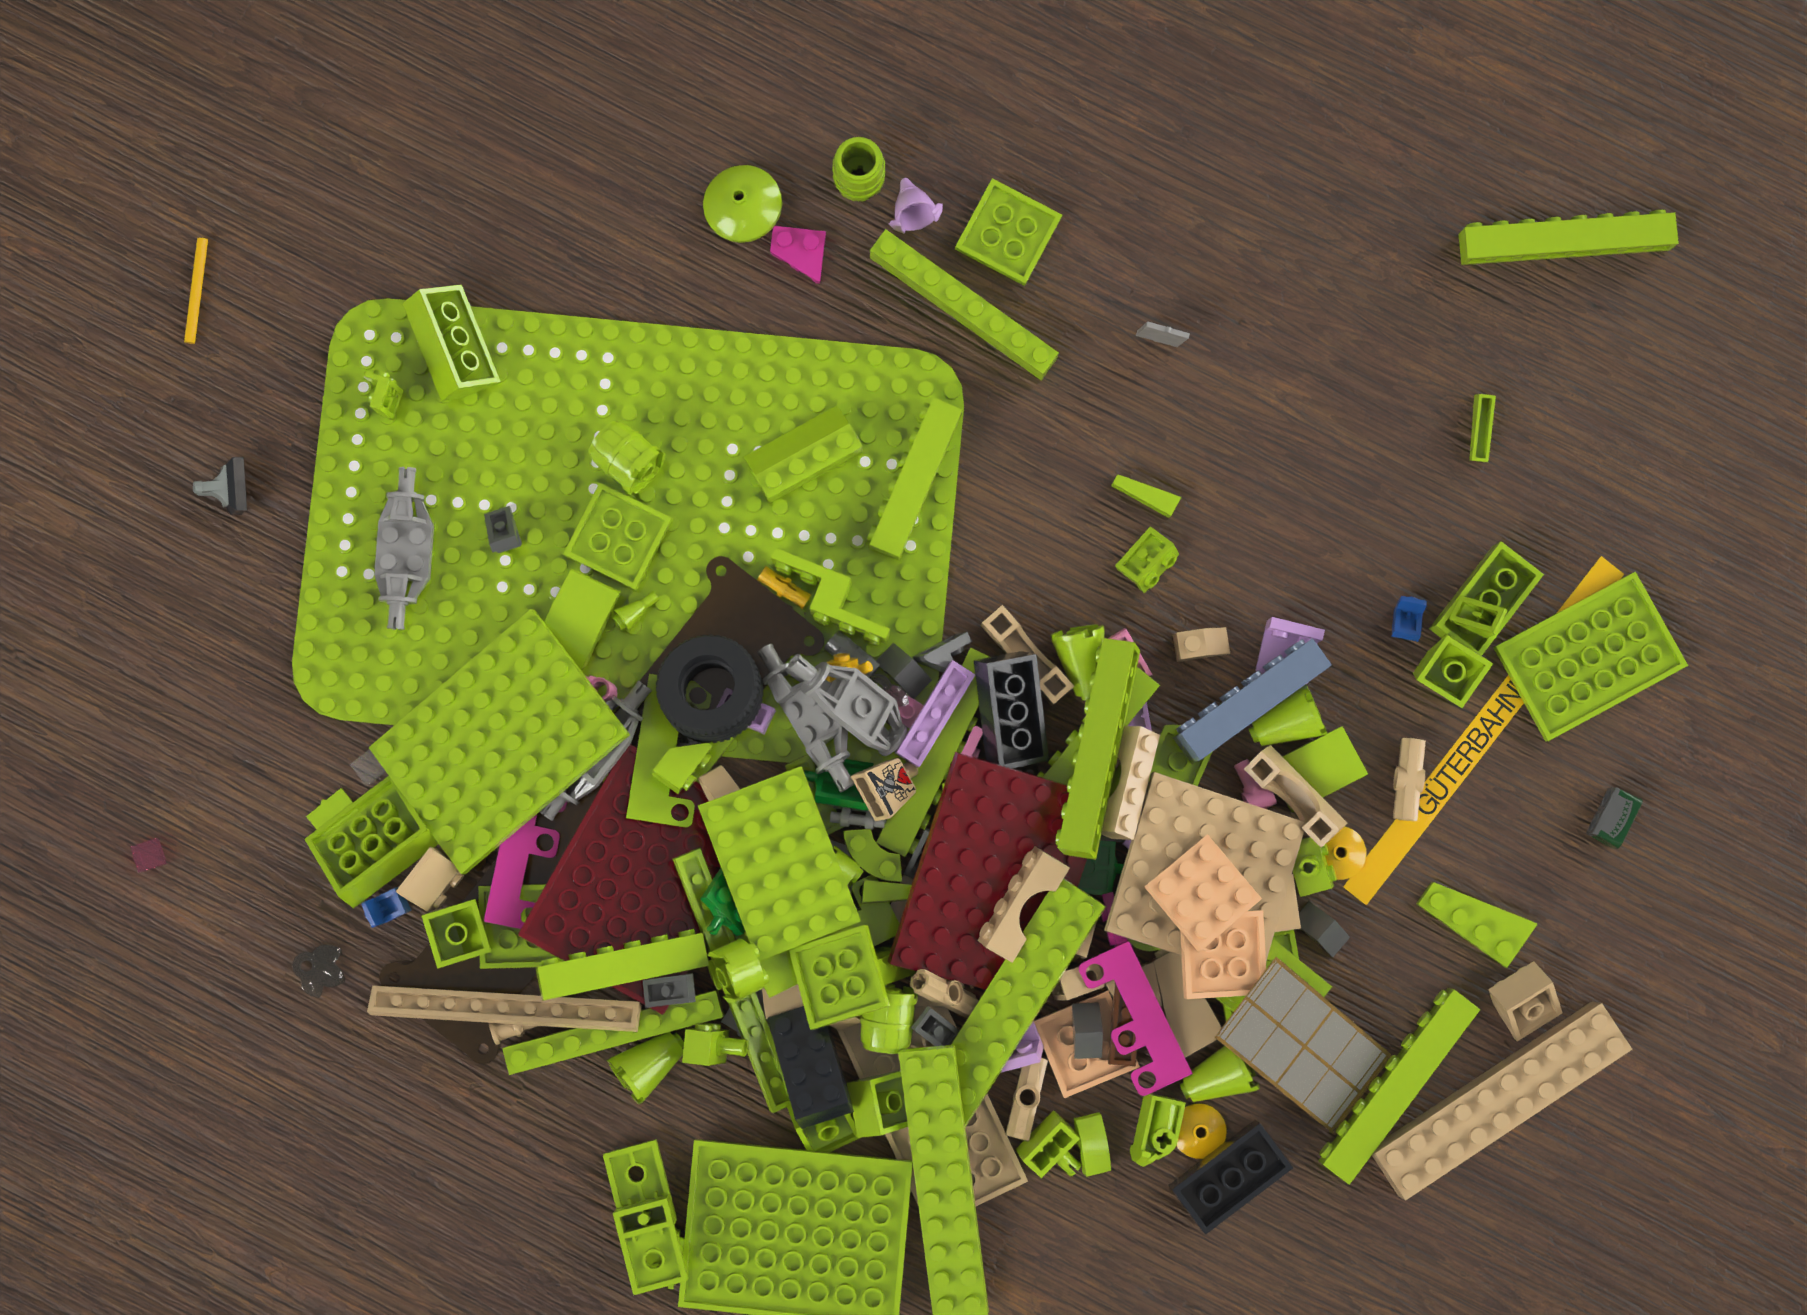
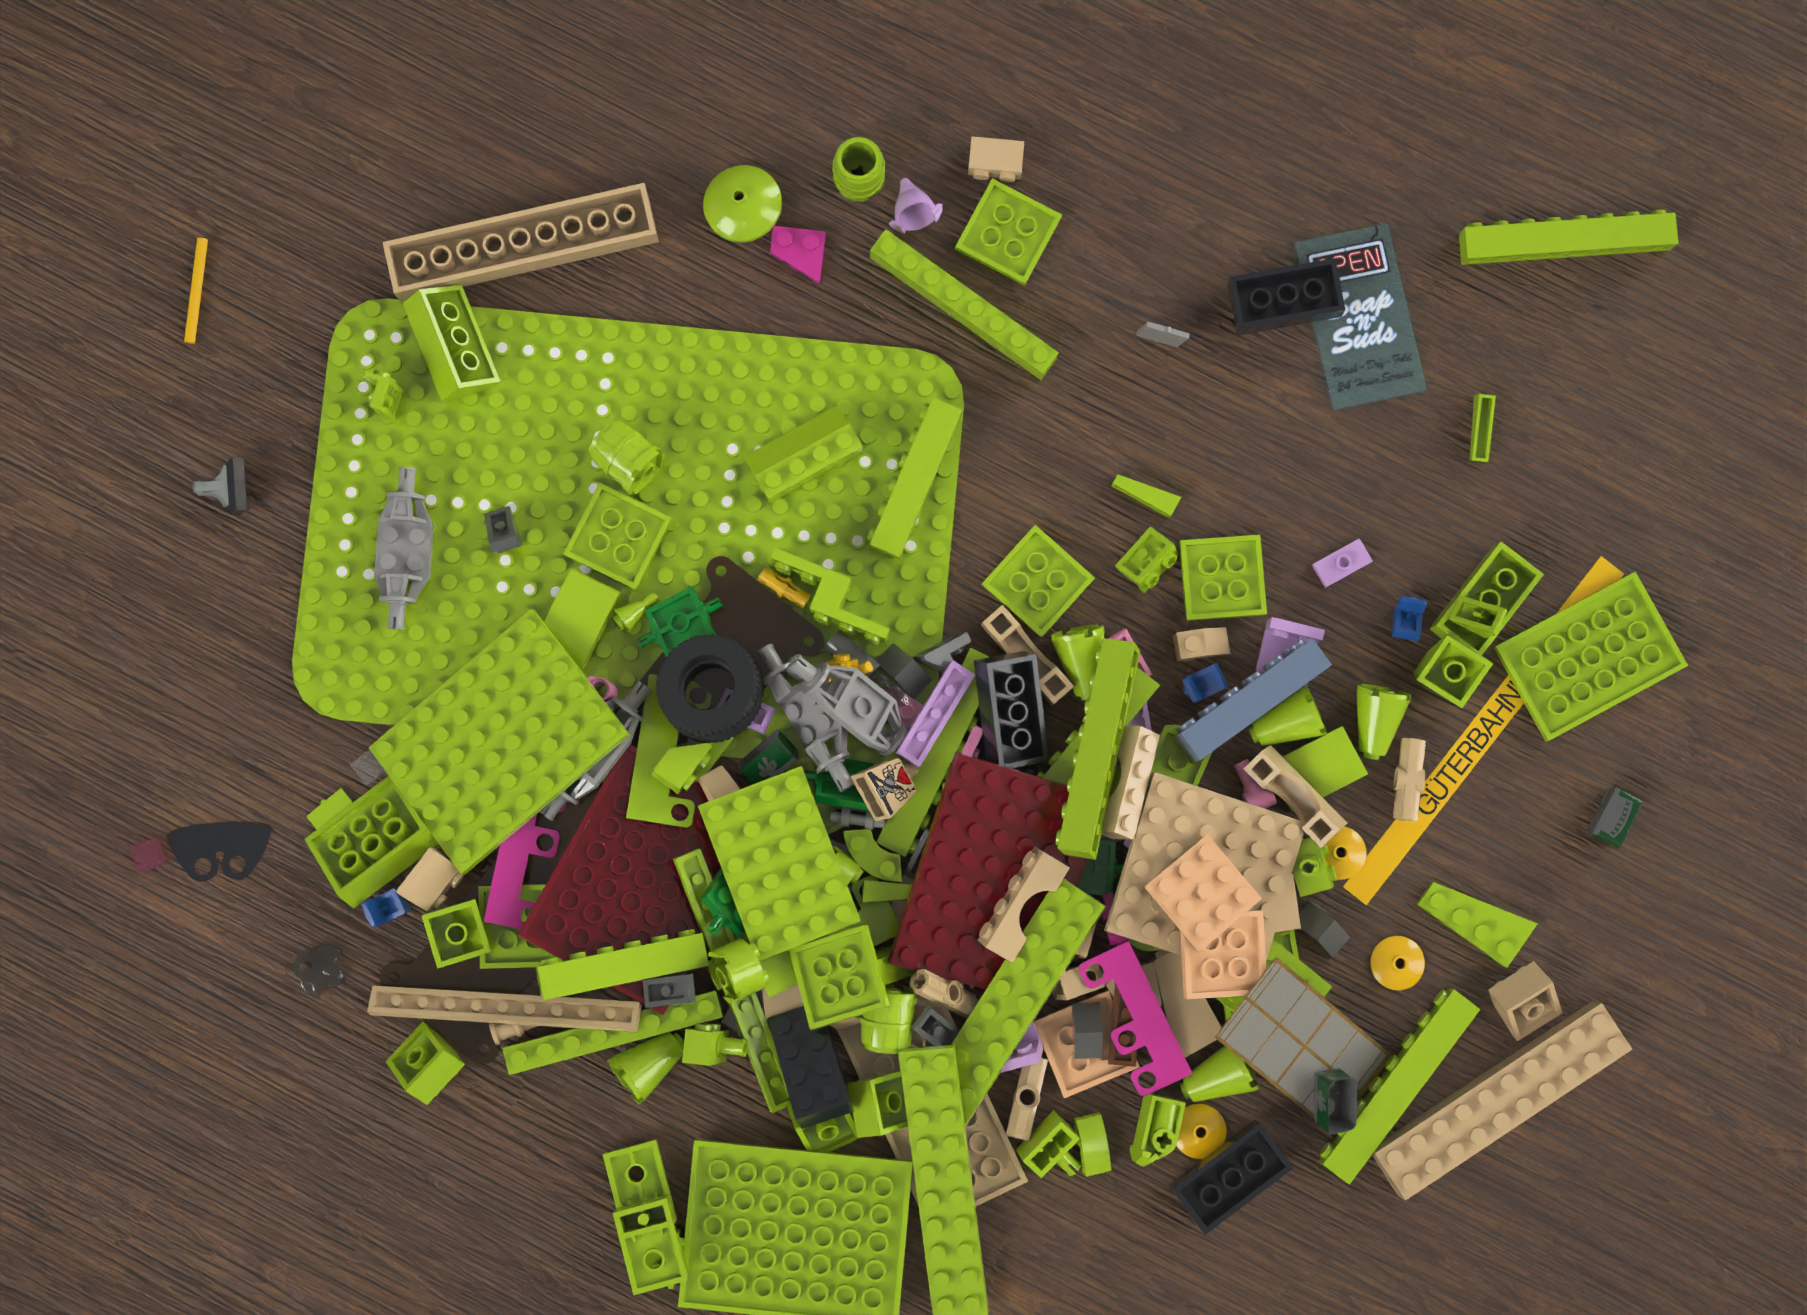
none -> black piece [167,822,271,881]
none -> tan brick [383,183,659,301]
none -> lime slope [385,1021,465,1105]
none -> green plate [637,586,723,657]
none -> piece [737,729,798,785]
none -> tan brick [968,136,1024,182]
none -> lime plate [981,525,1095,638]
none -> lime plate [1179,535,1267,621]
none -> blue bracket [1182,663,1229,703]
none -> black brick [1227,258,1345,336]
none -> clear light blue piece [1294,223,1427,411]
none -> lavender plate [1312,538,1373,588]
none -> dark grey piece [1315,1068,1357,1135]
none -> lime cone [1356,684,1411,760]
none -> yellow dish [1370,936,1425,990]

